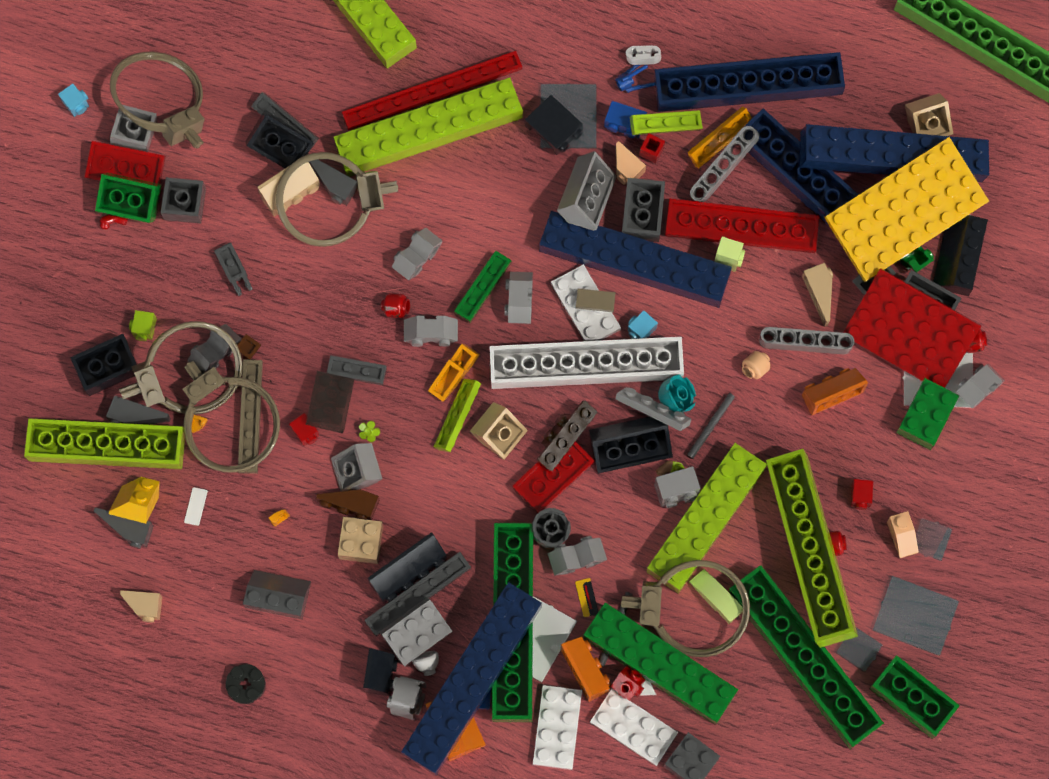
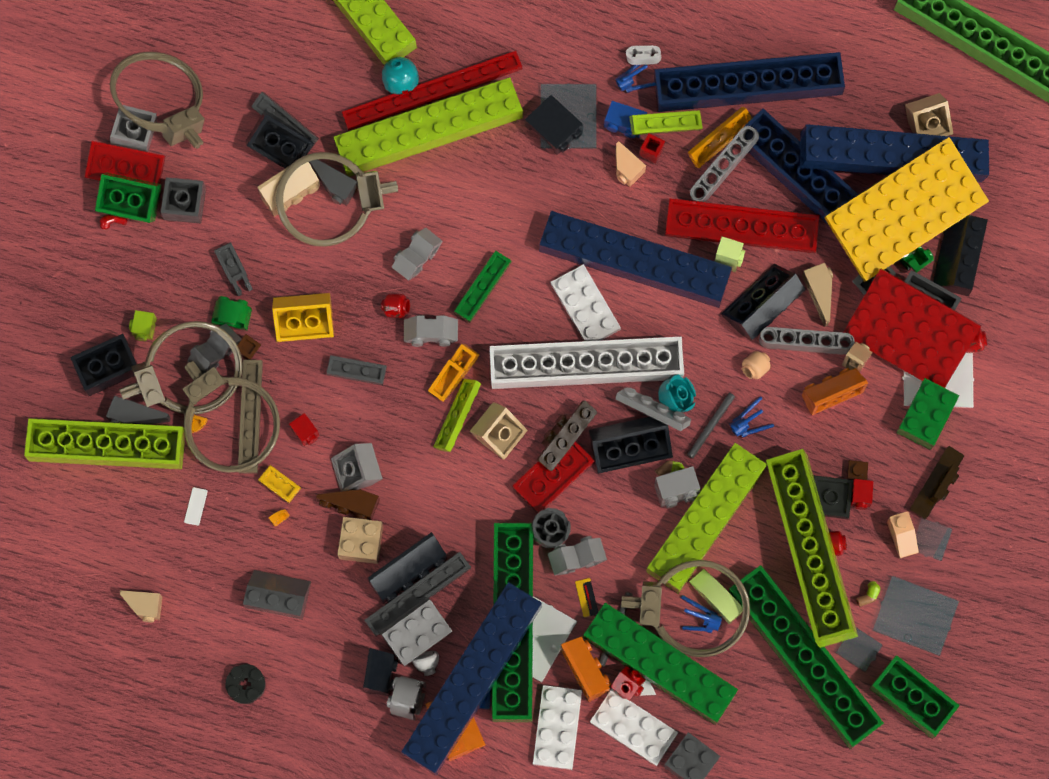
medium azure brick [58,84,89,117] -> none
dark grey slope [94,507,154,549] -> none
yellow slope [109,477,160,524] -> none
clear smoke plate [305,371,354,433] -> none
lime plant [359,421,380,442] -> none
light grey brick [505,272,533,324] -> none
light grey slope [557,151,617,231] -> none
dark tan tile [576,289,616,312] -> none
dark grey slope [622,178,665,242] -> none
medium azure brick [628,310,658,339] -> none
light grey brick [956,364,1005,408] -> none
none -> green cylinder [211,296,252,331]
none -> yellow plate [258,465,301,503]
none -> yellow slope [272,293,334,342]
none -> teal cylinder [382,57,419,94]
none -> blue plant [681,595,722,633]
none -> black slope [721,264,806,340]
none -> blue plant [729,396,774,438]
none -> pearl dark grey plate [814,475,853,519]
none -> tan slope [842,342,872,372]
none -> reddish brown plate [847,460,868,480]
none -> arm [856,581,880,607]
none -> dark brown bracket [910,446,964,519]

